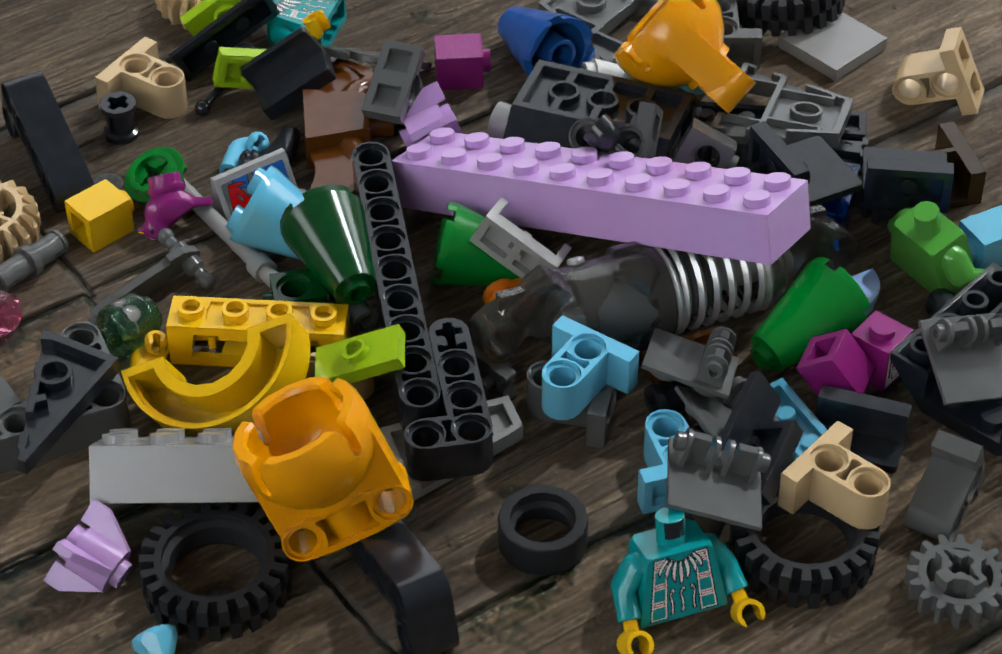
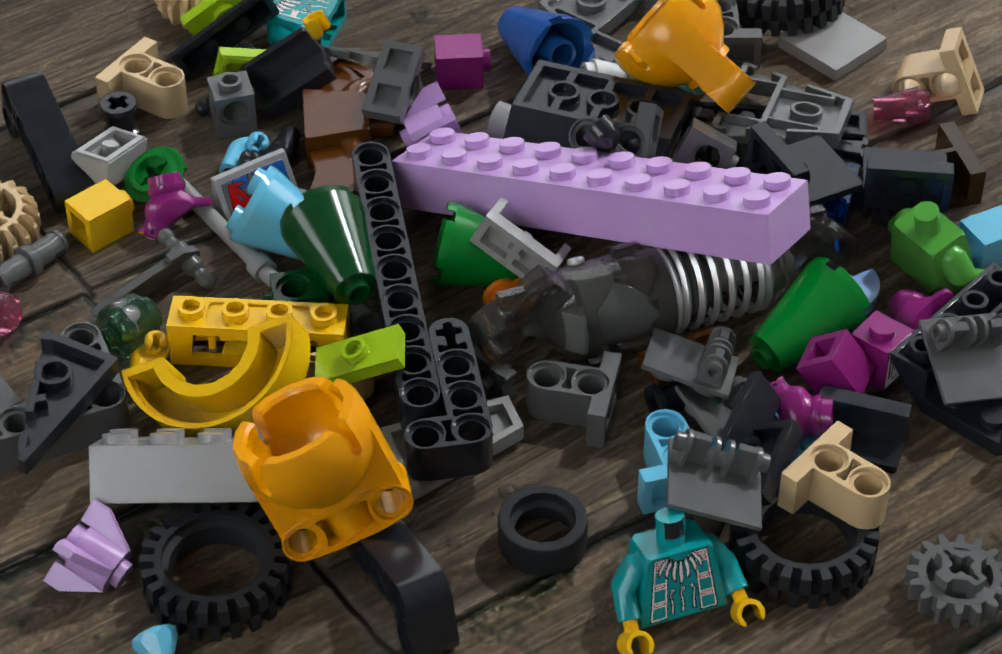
medium azure tile [542,315,639,420] -> none
dark grey tile [904,429,985,542] -> none
none -> light grey slope [71,126,148,186]
none -> dark grey brick [207,70,258,139]
none -> magenta animal [770,376,834,458]
none -> clear pink cone [873,86,931,125]
none -> magenta animal [888,289,954,333]

